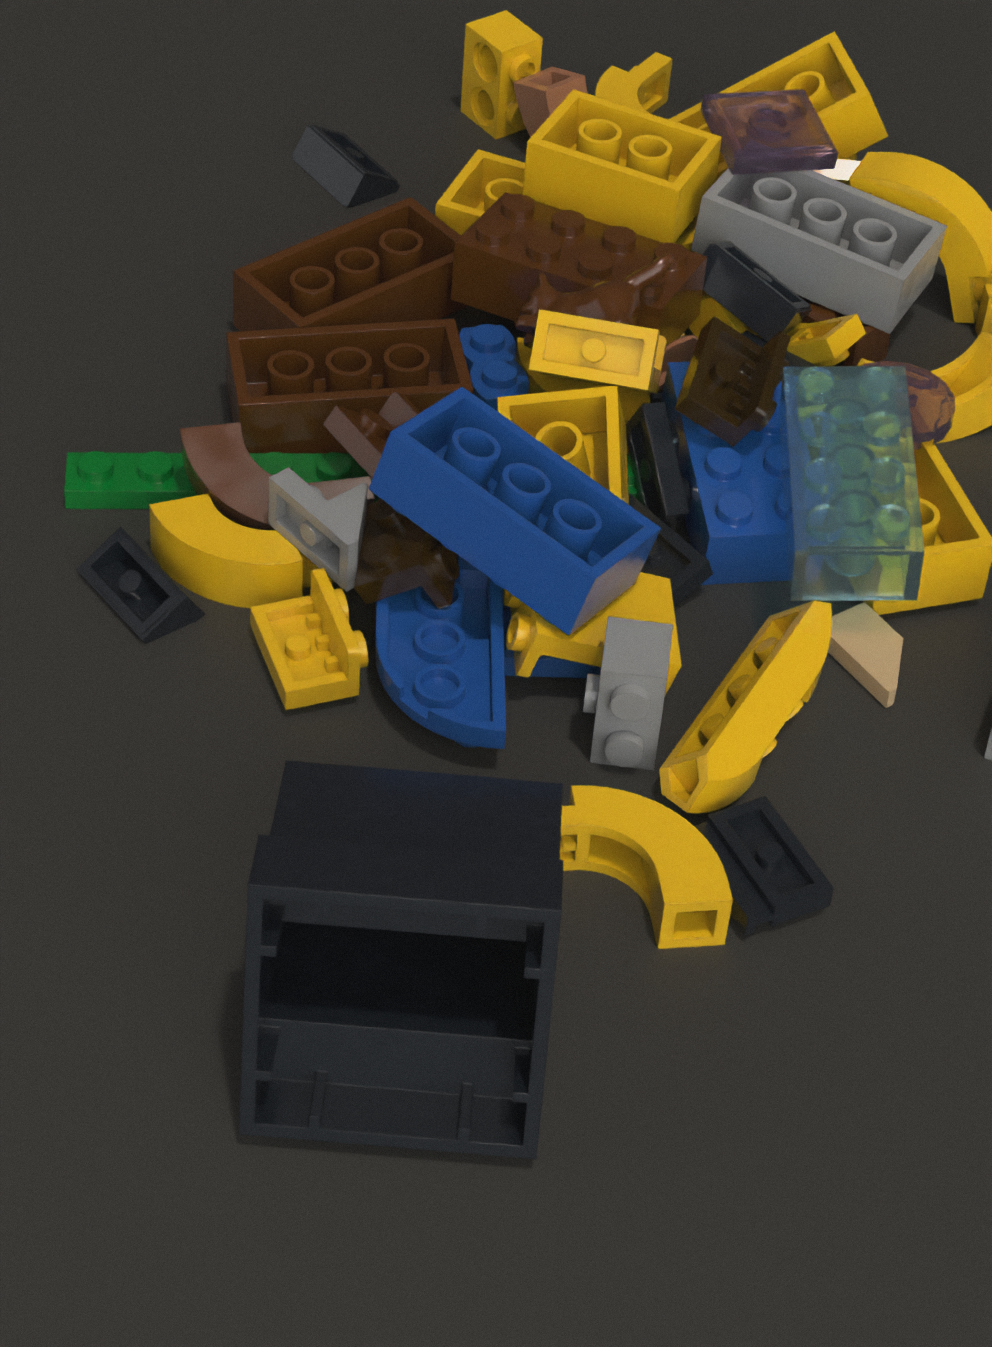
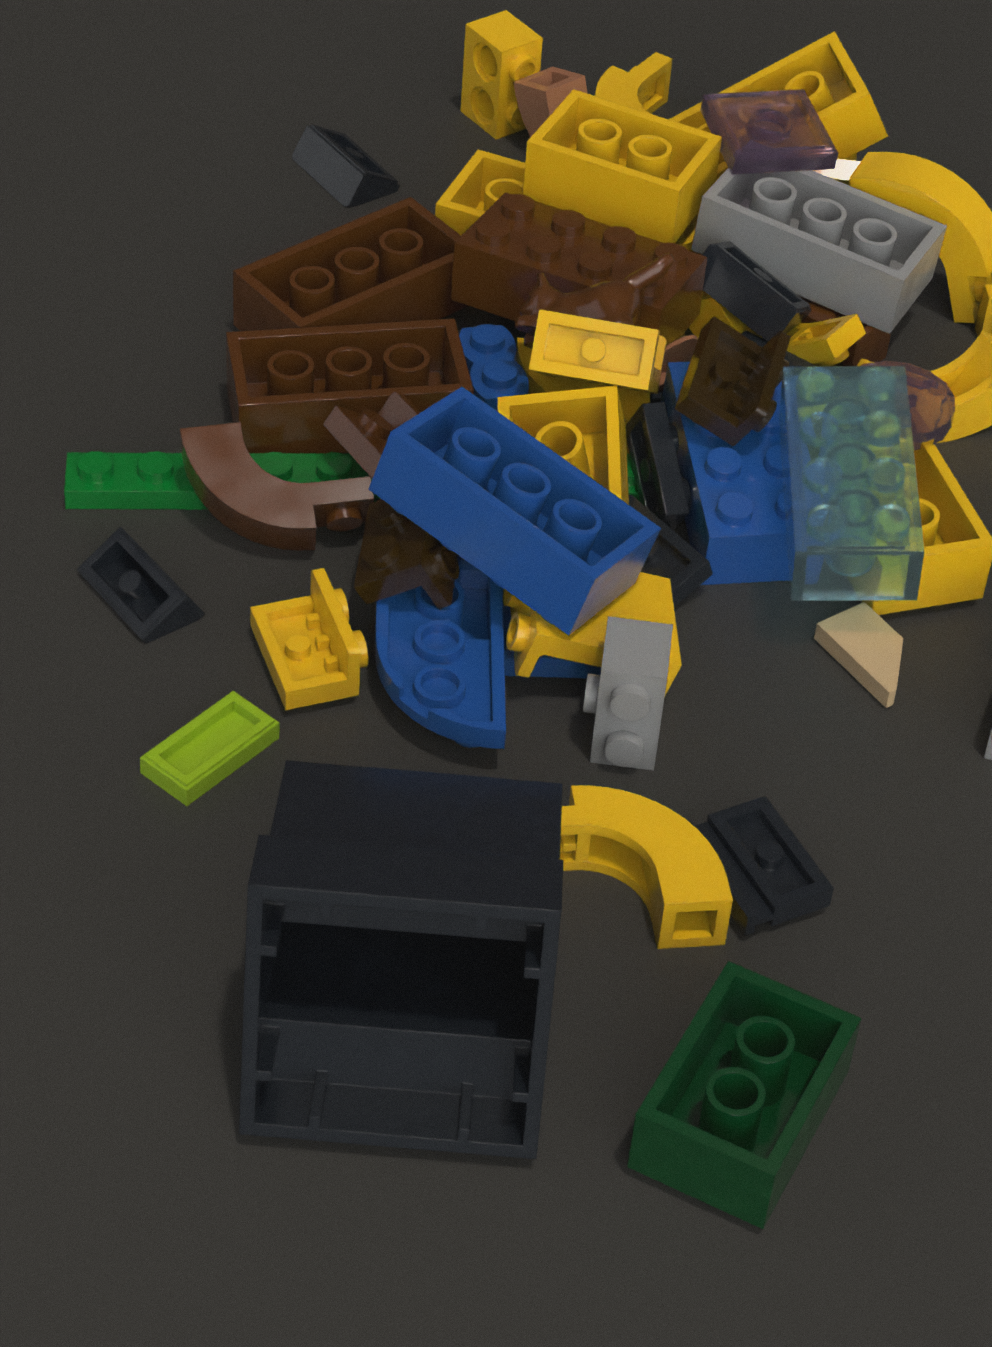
yellow arch [149,493,334,609] -> none
light grey slope [268,467,368,592] -> none
yellow brick [659,600,832,813] -> none
none -> lime tile [140,691,280,807]
none -> dark green brick [627,961,861,1229]

